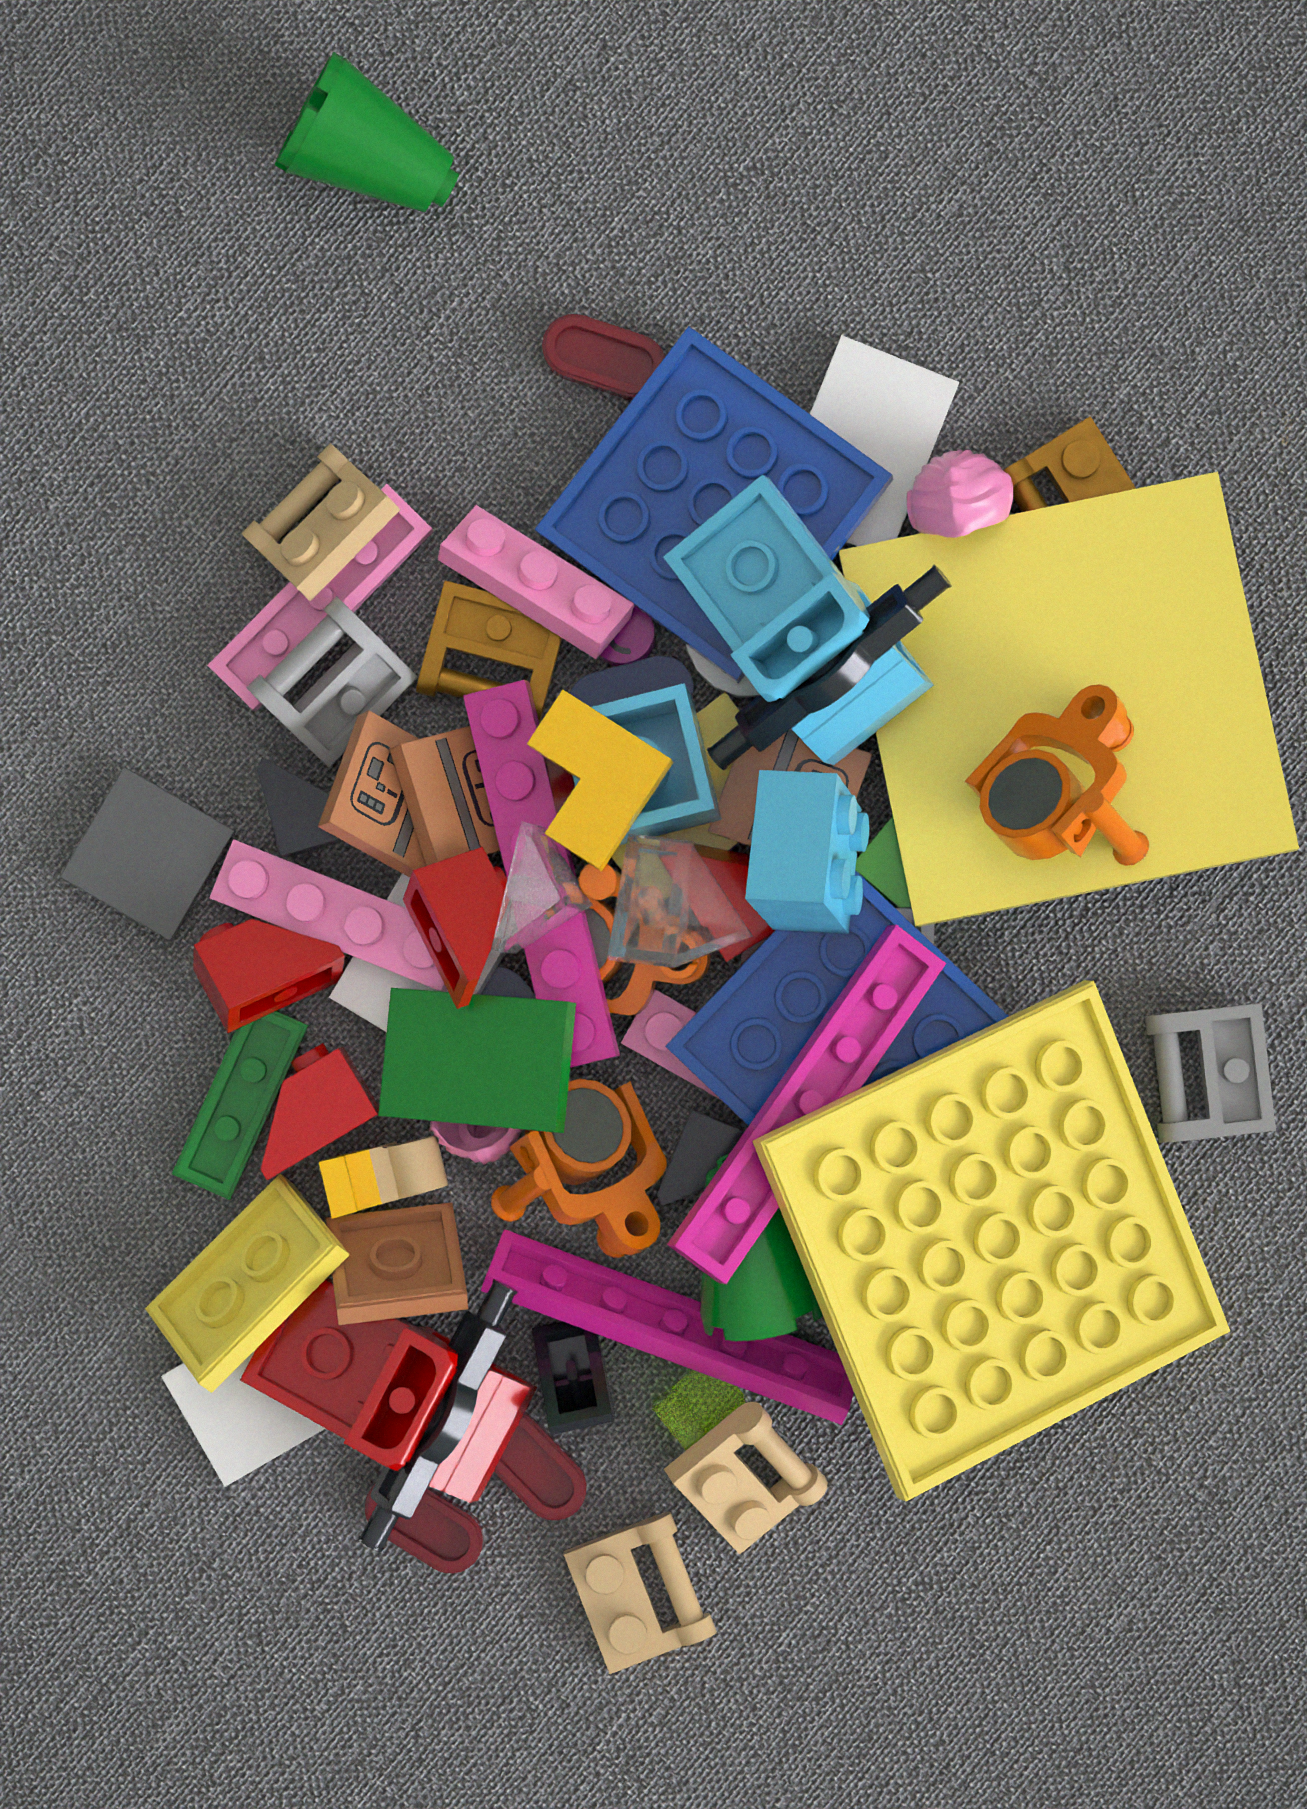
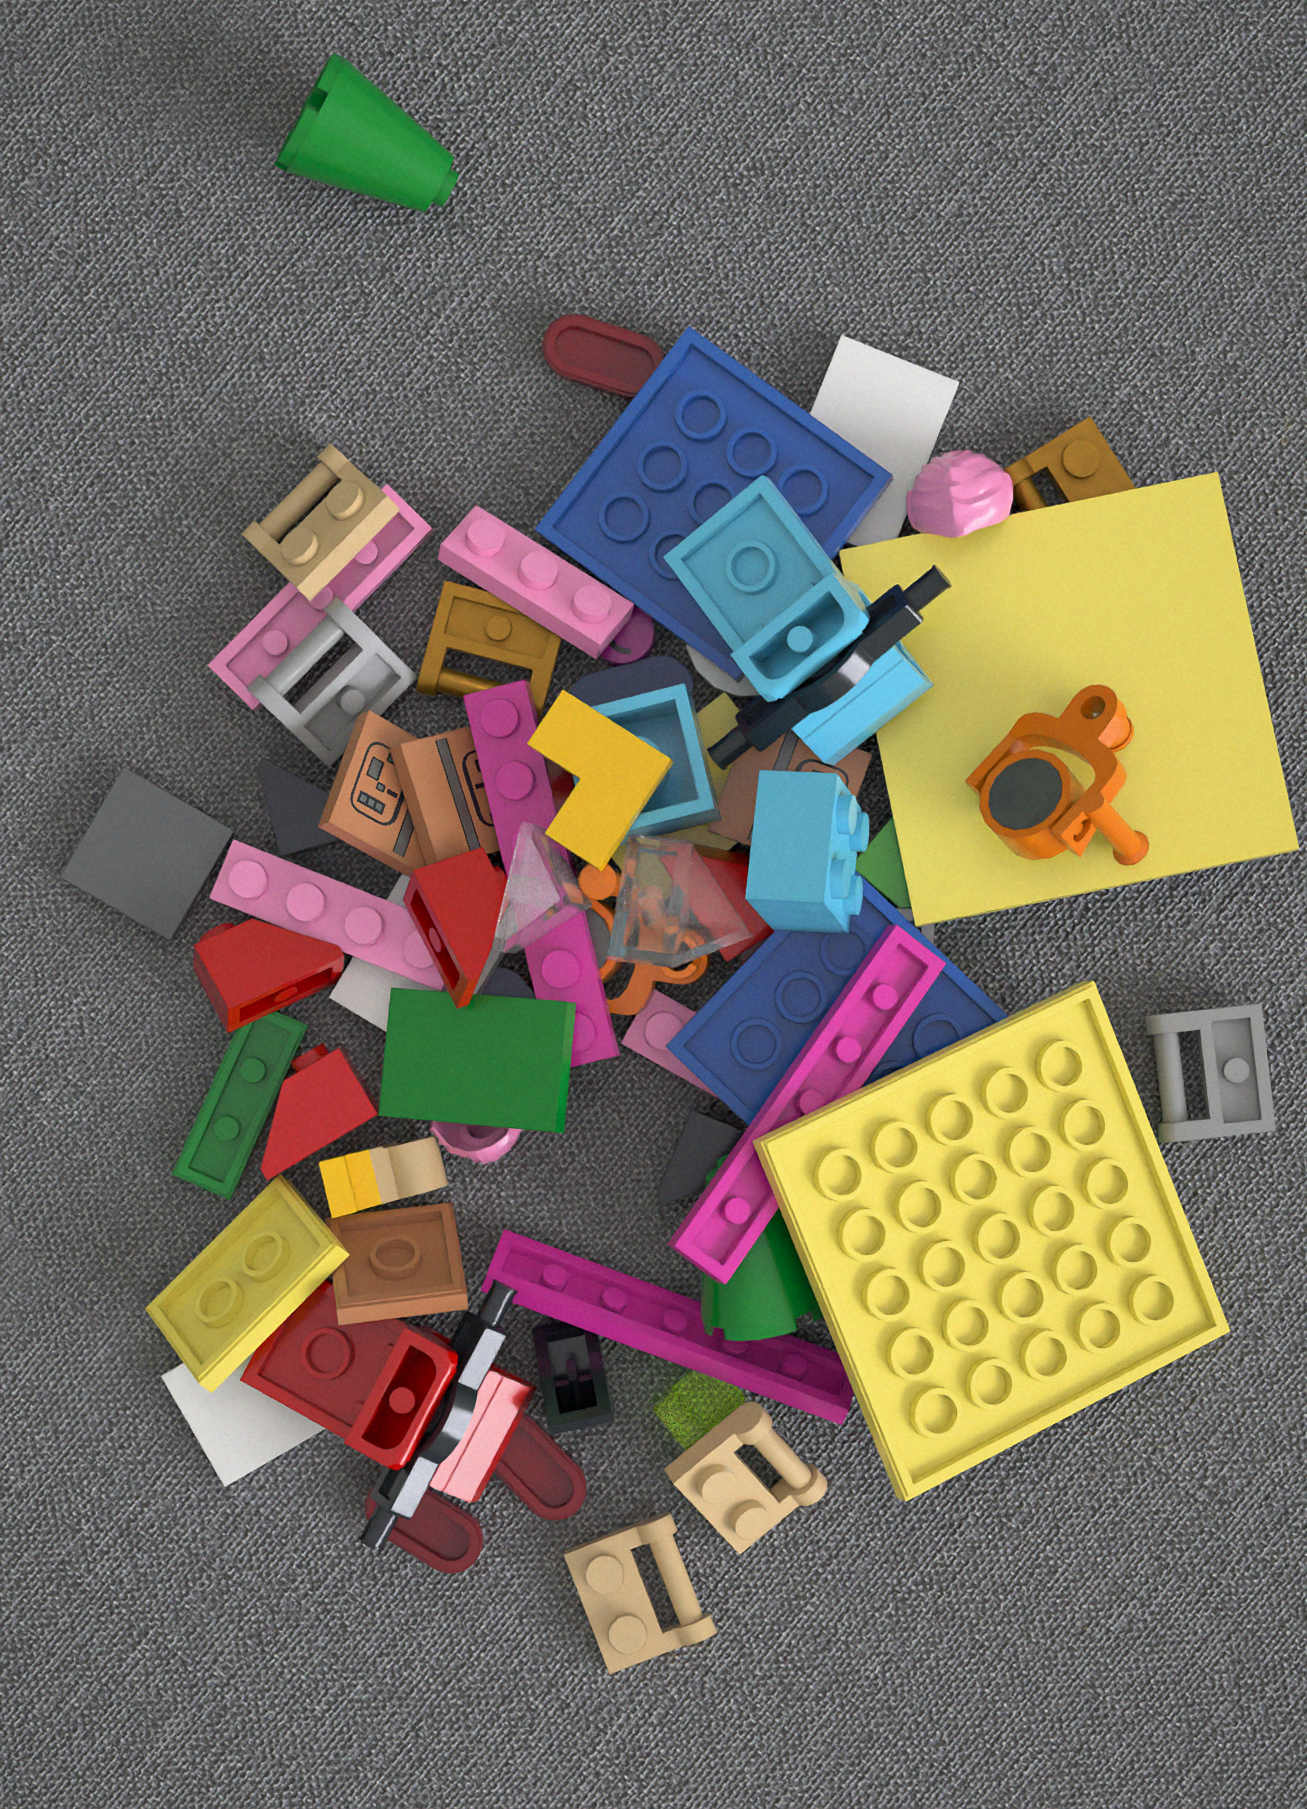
orange piece [491,1079,667,1258] -> none

